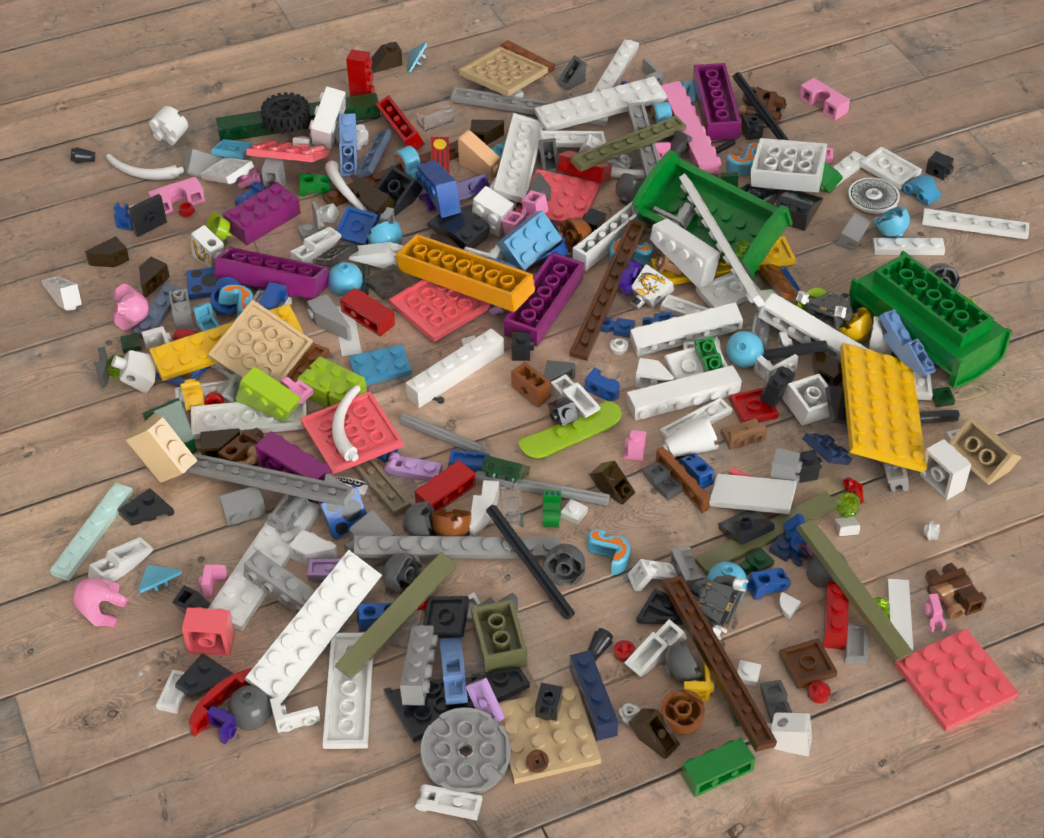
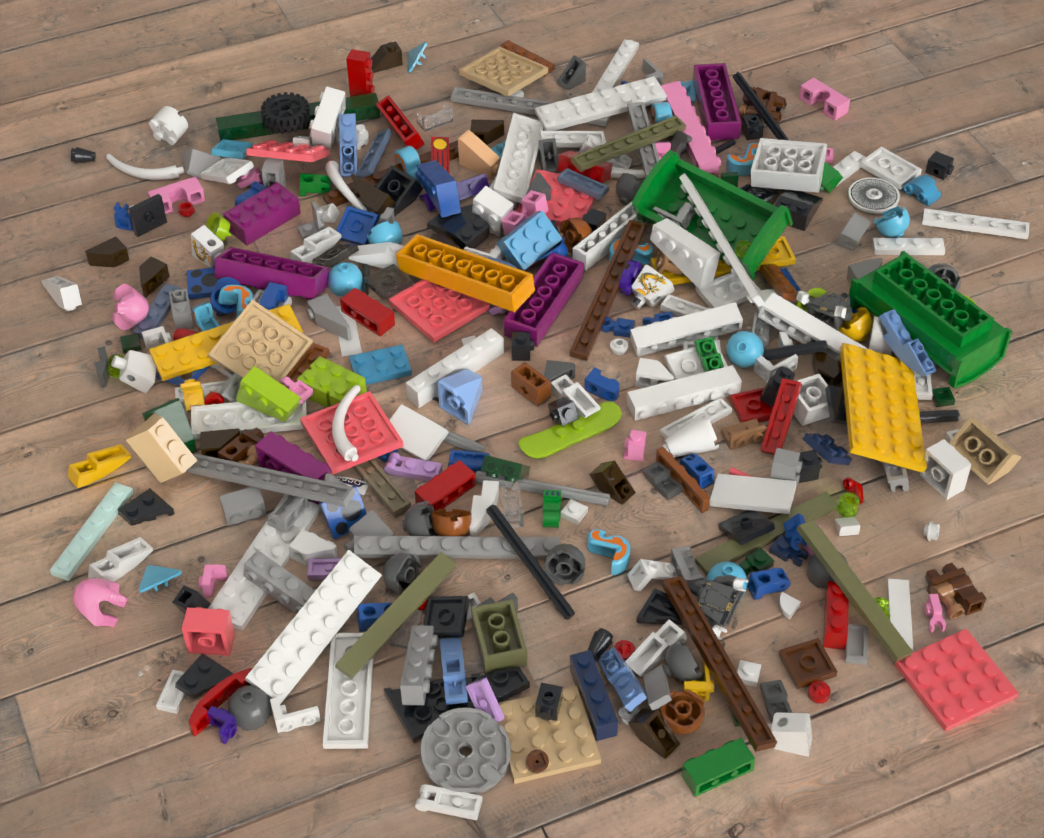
none -> yellow slope [67,444,132,488]
none -> white tile [390,404,449,461]
none -> light blue slope [438,369,483,425]
none -> sand blue tile [557,168,609,200]
none -> medium blue slope [598,647,647,711]
none -> light grey tile [643,665,672,711]
none -> red plate [760,378,802,455]
none -> light grey slope [846,258,883,284]

